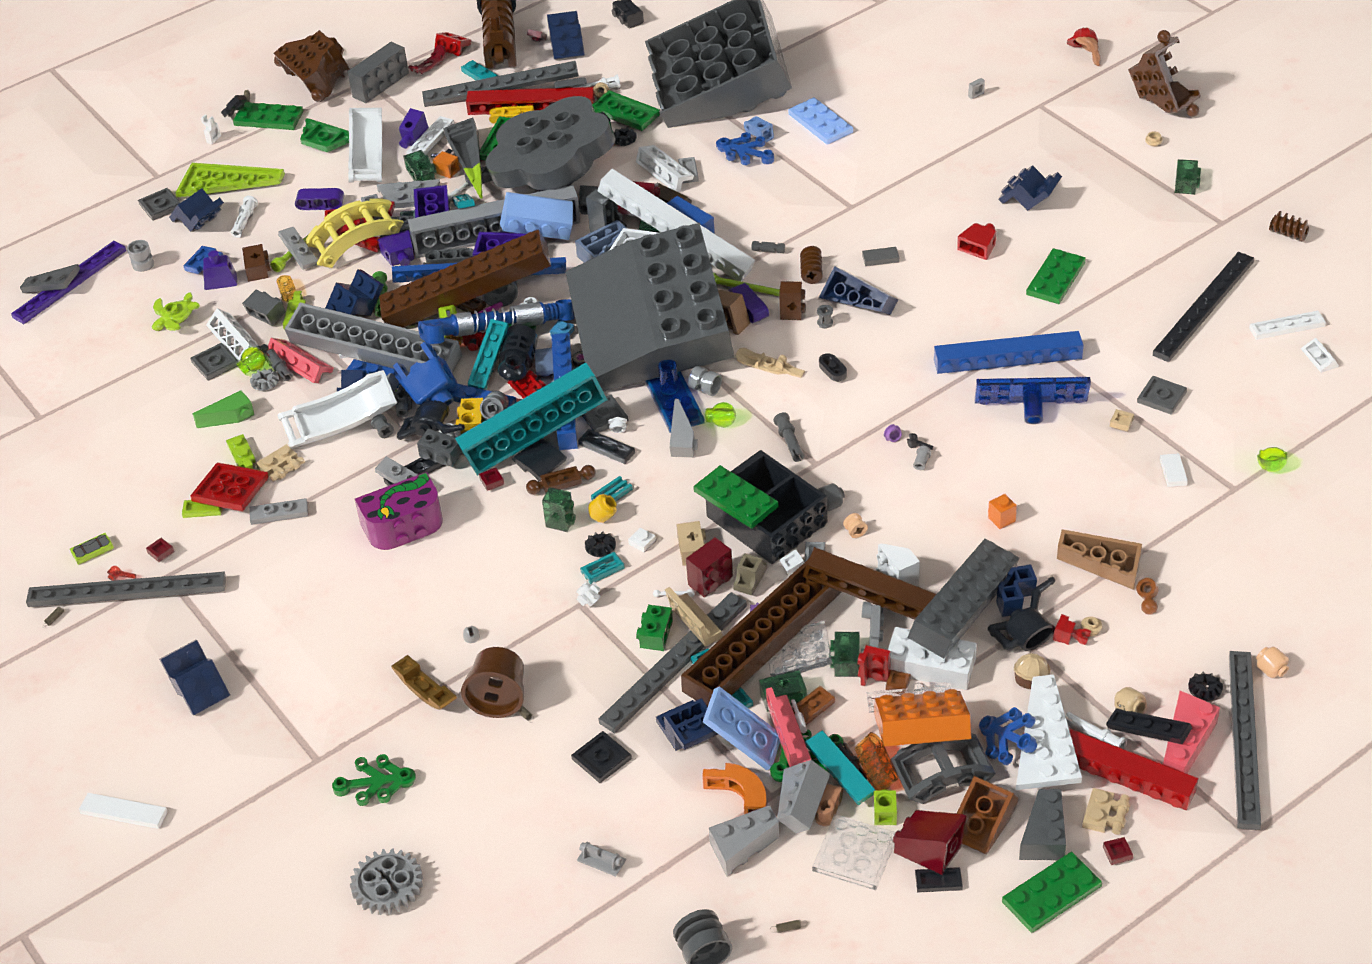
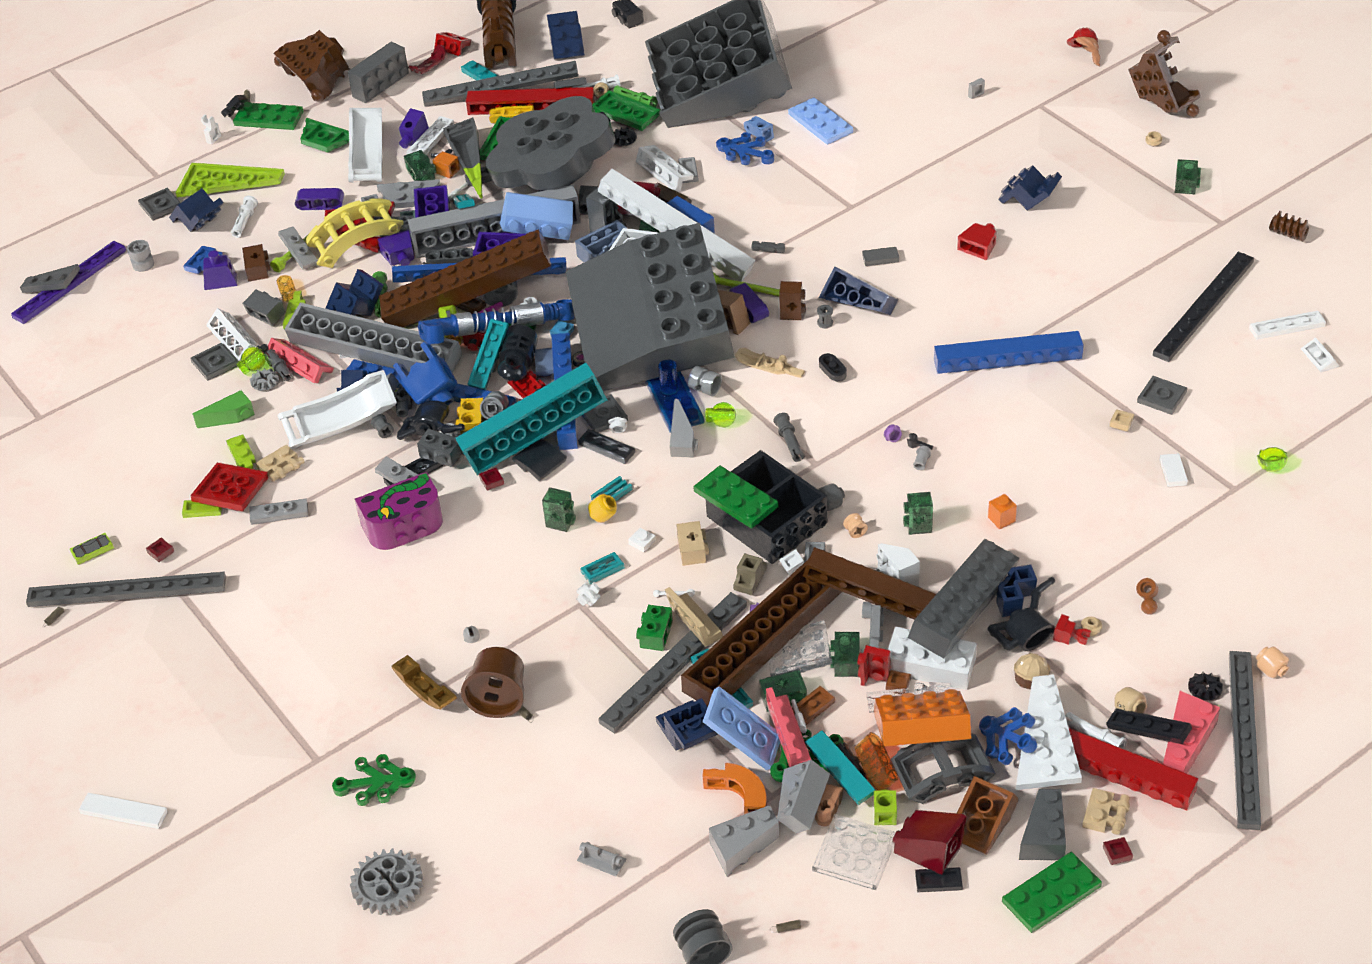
clear red hand [107,566,136,581] -> none
lime animal [152,292,200,331] -> none
dark blue bracket [159,639,230,715] -> none
reddish brown plate [526,465,596,495] -> none
plate [527,29,547,42] -> none
black tile [571,731,632,783] -> none
black gear [585,531,616,557] -> none
dark red brick [686,537,733,597] -> none
reddish brown piece [800,246,823,284] -> none
clear blue plate [974,377,1091,424] -> none
green plate [1026,248,1086,304] -> none
medium nougat wedge [1057,529,1142,590] -> none
none -> bright green pin [613,85,658,108]
none -> clear green brick [903,492,933,535]

